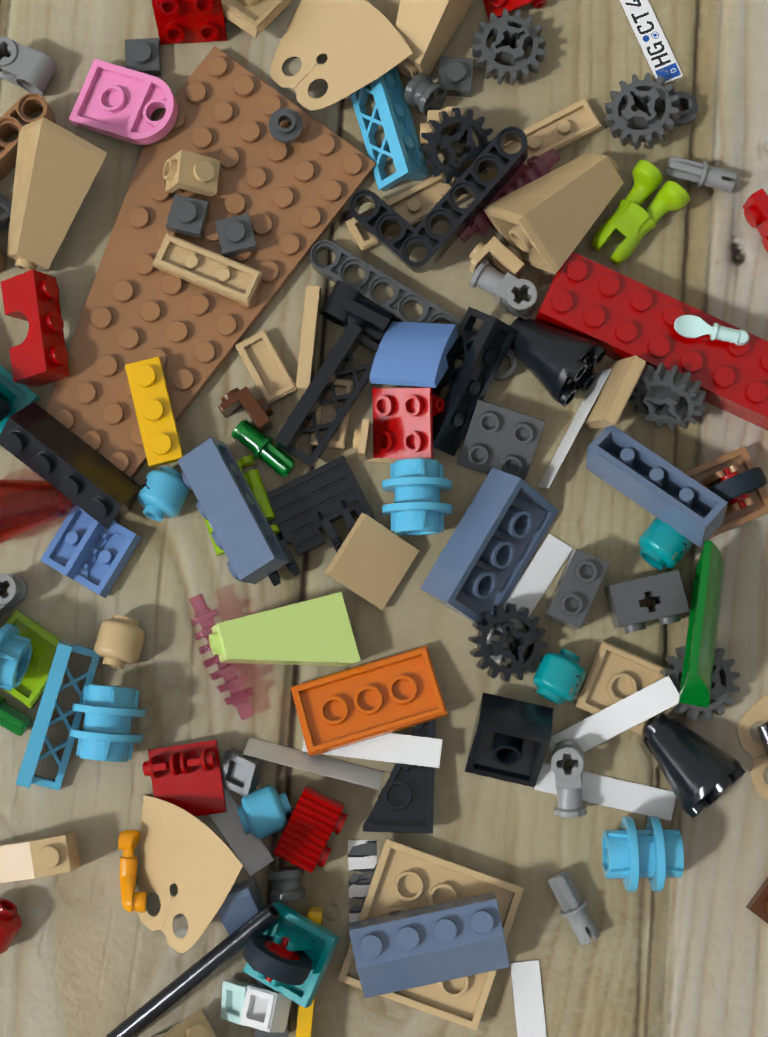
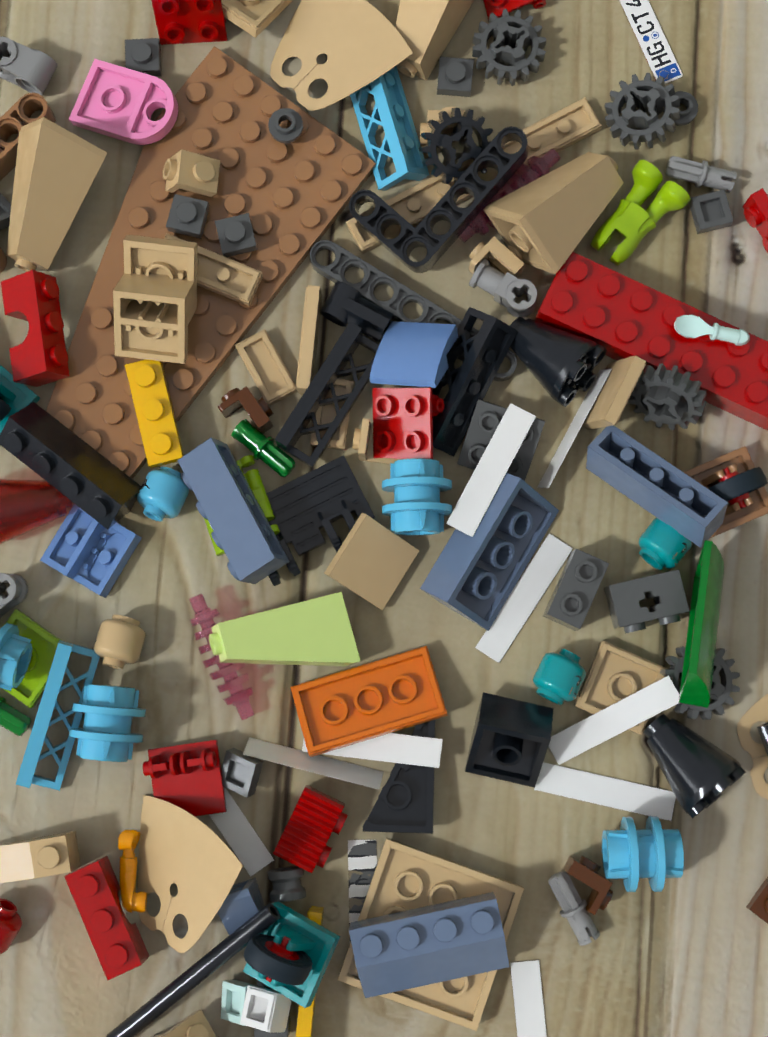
medium azure head [237,785,293,839] -> none
dark grey wheel [404,72,447,117] -> none
black gear [468,603,548,682] -> none
light grey connector [551,740,587,818] -> none
none -> red arch [64,856,149,980]
none -> tan bracket [113,235,197,364]
none -> white sticker [446,403,536,537]
none -> reddish brown bracket [563,855,613,915]
none -> dark grey plate [689,189,734,234]

